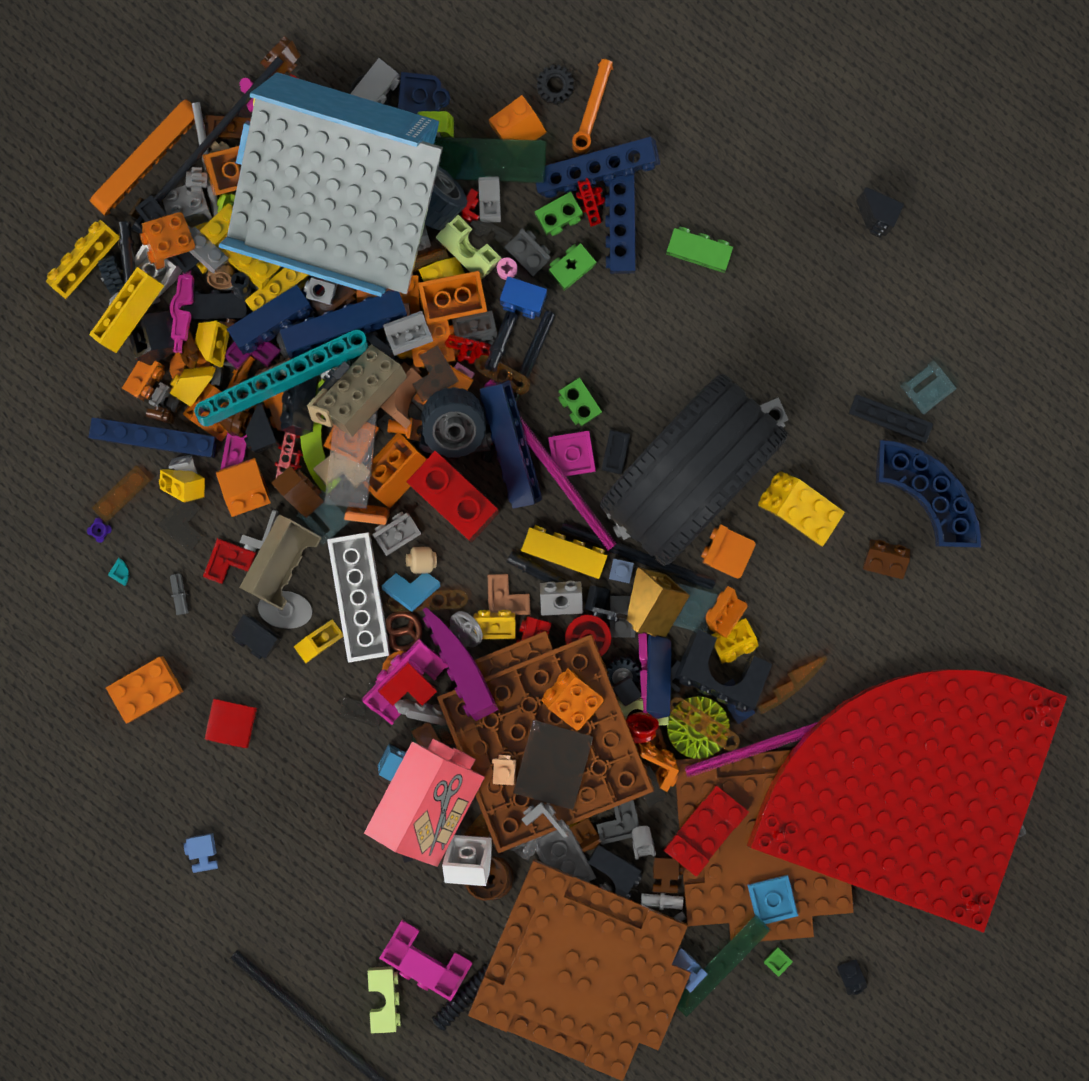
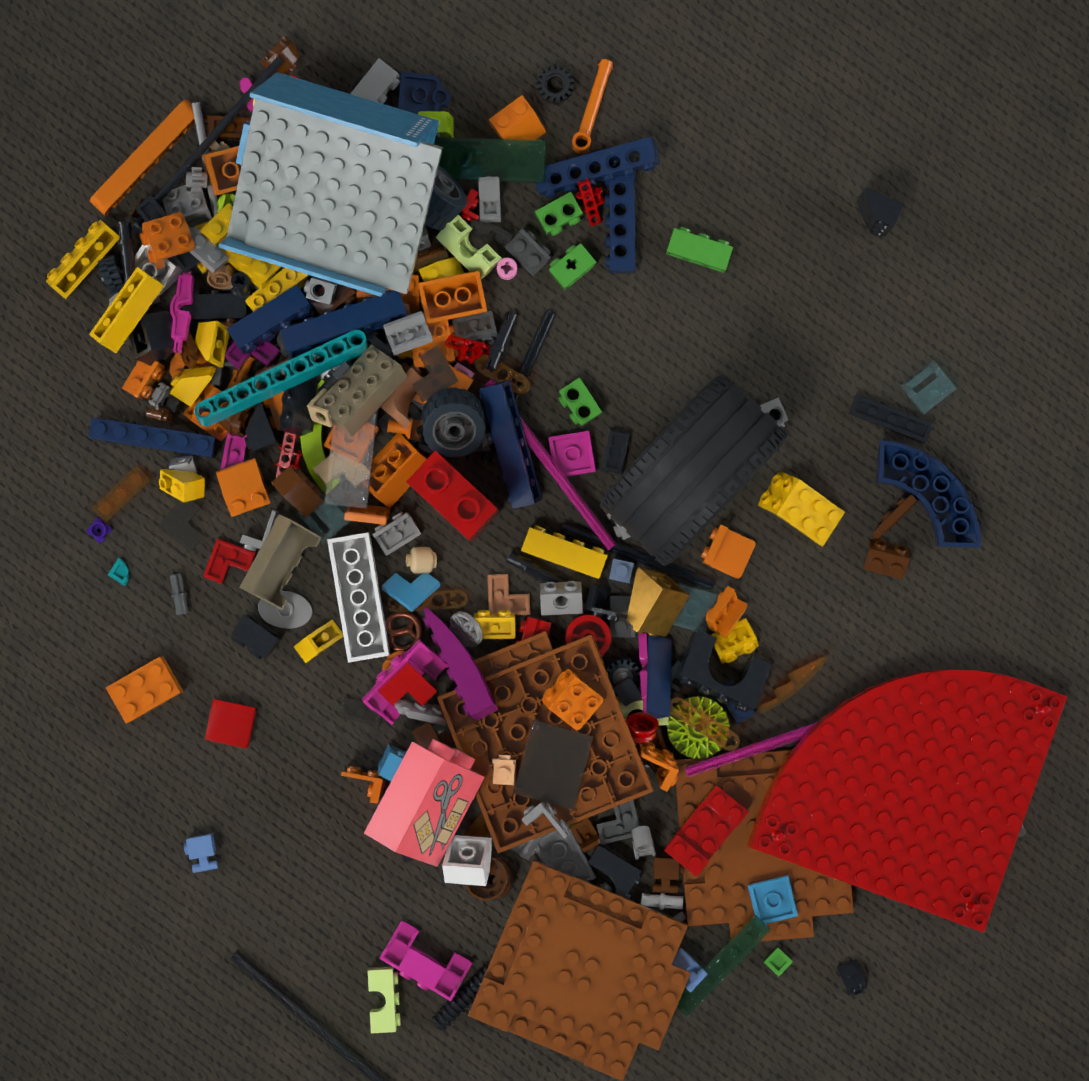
blue brick [500,276,547,319] -> none
none -> orange bracket [341,766,385,804]
none -> reddish brown hinge [873,495,917,540]

